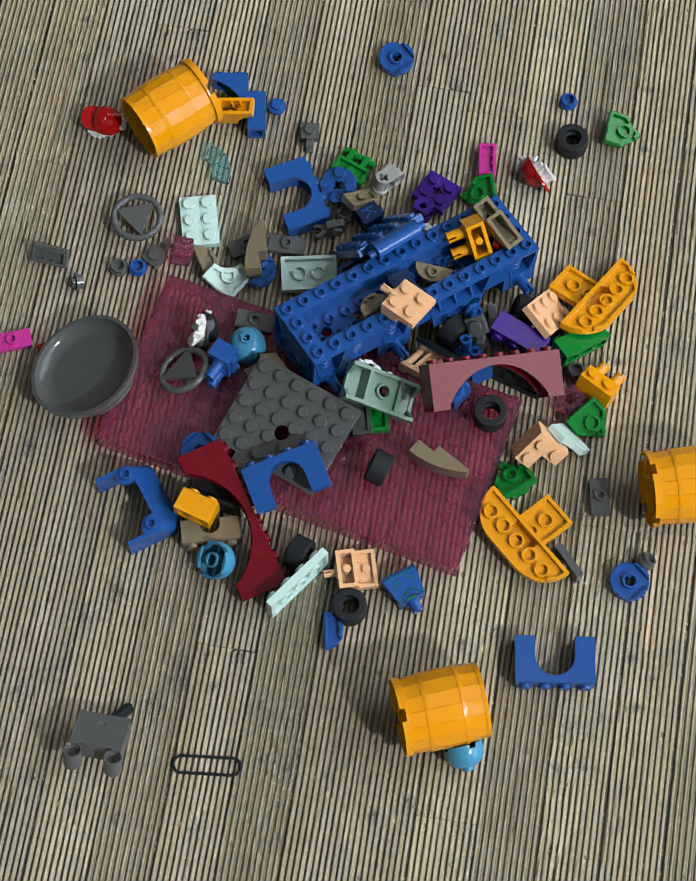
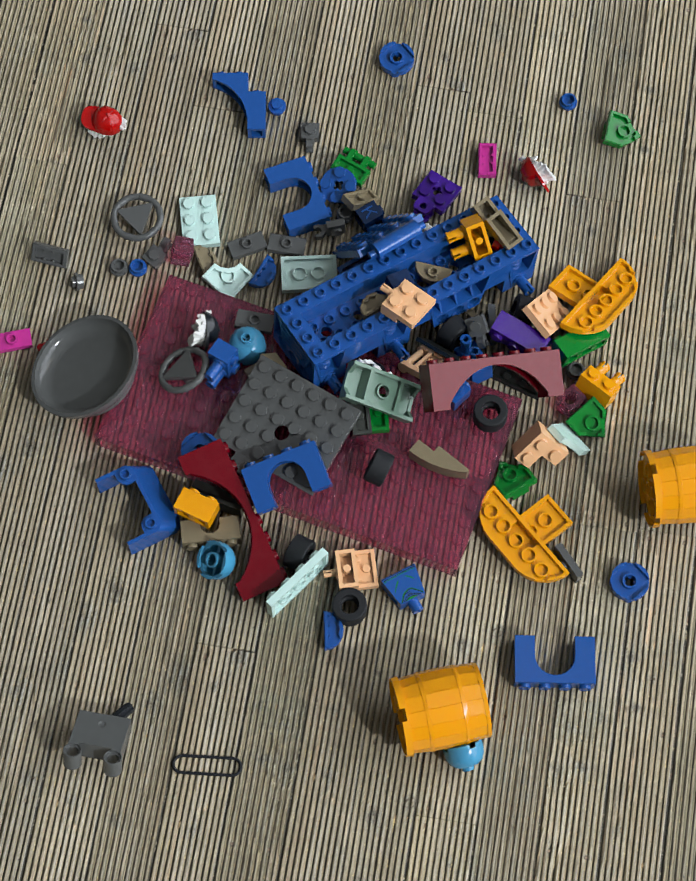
light orange piece [120,58,224,158] -> none
clear light blue tile [202,141,231,186] -> none
light orange arch [218,98,255,124] -> none
dark tan slope [245,218,268,278] -> none
light grey piece [372,163,405,195] -> none
green plate [460,172,498,206] -> none
blue plate [465,302,482,319] -> none
black tyre [555,124,589,159] -> none
dark grey plate [589,478,611,517] -> none
dark grey plate [638,551,656,571] -> none

